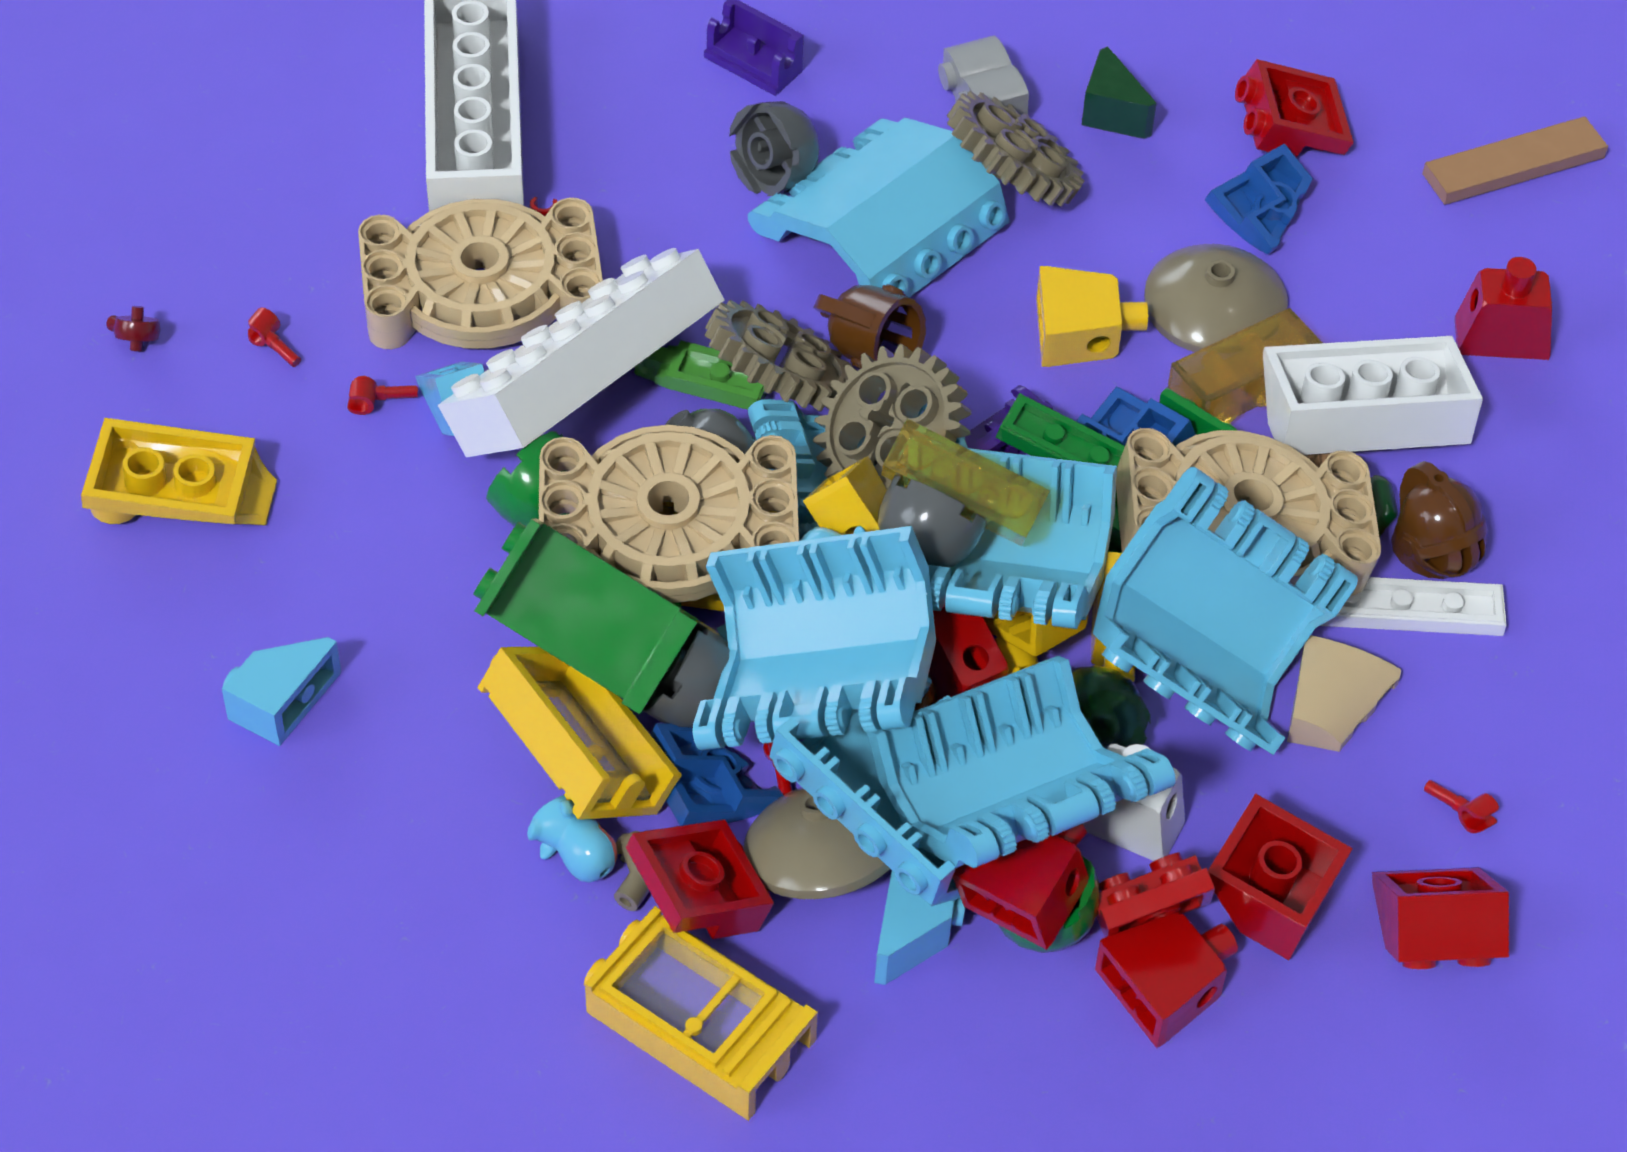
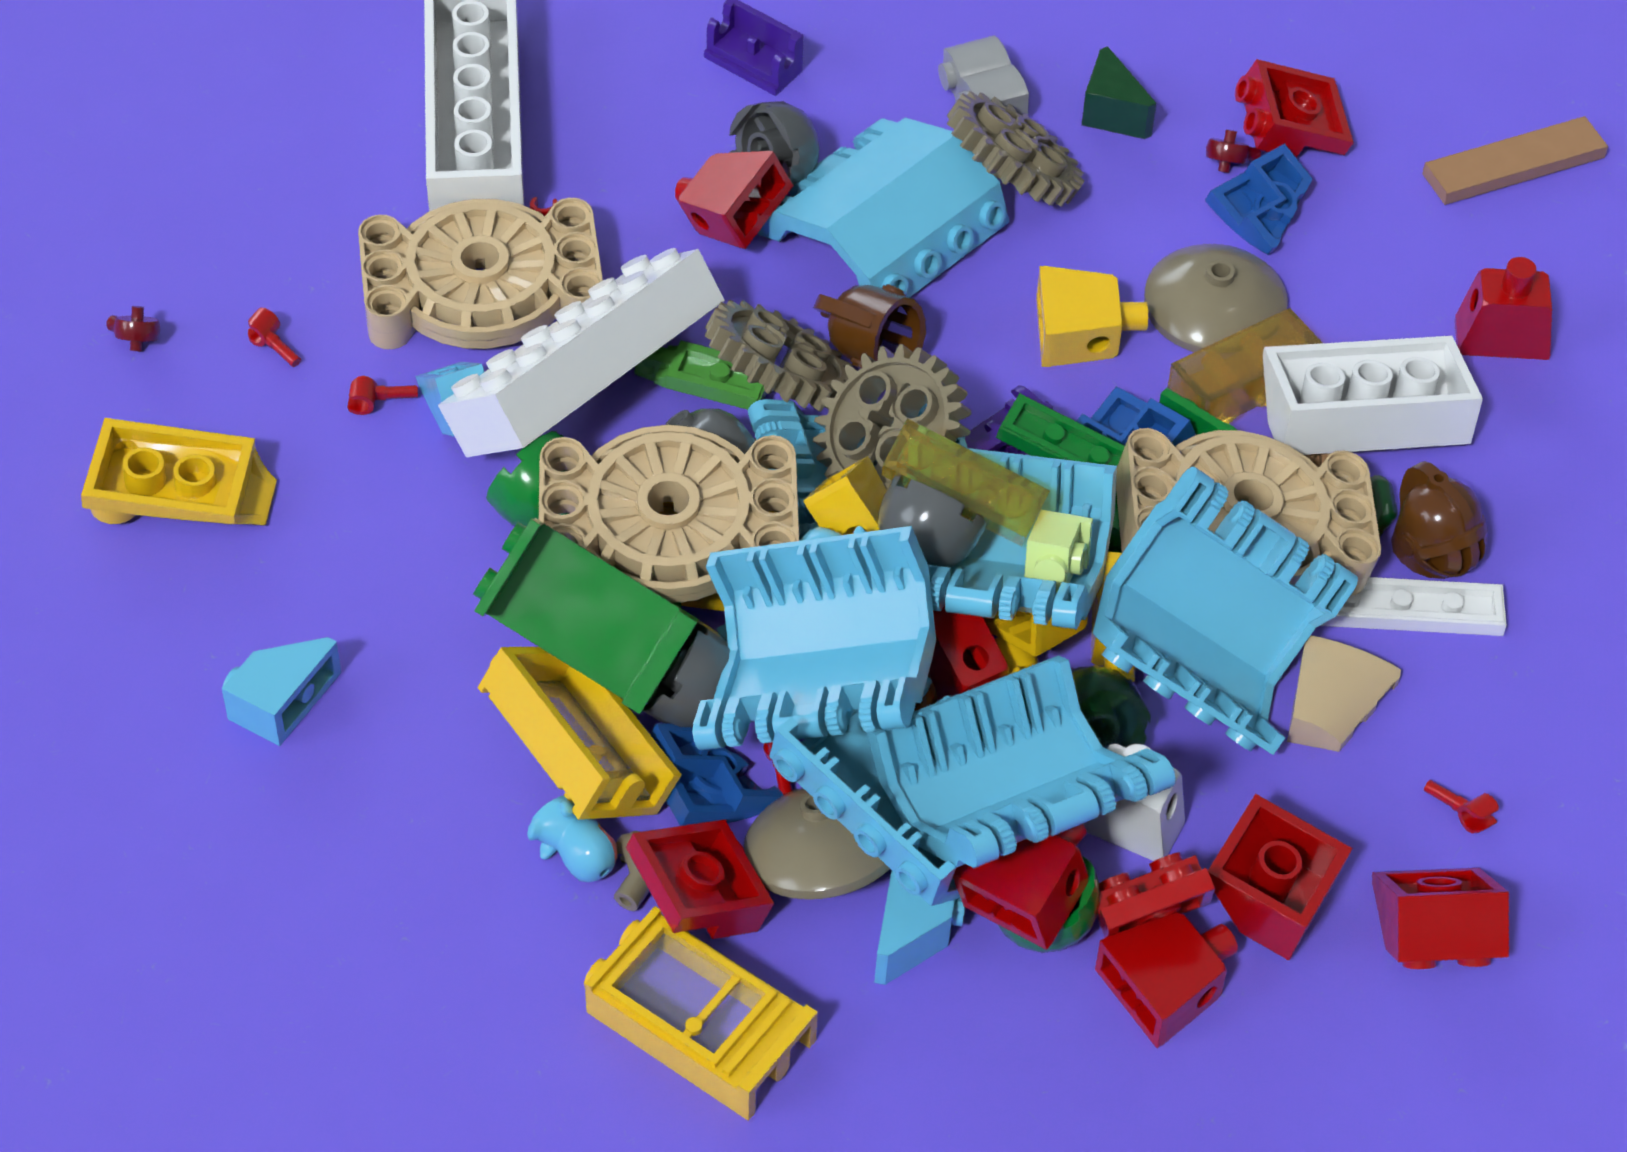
none -> torso [675,151,793,249]
none -> yellowish green brick [1024,509,1093,592]
none -> dark red piece [1206,129,1261,173]

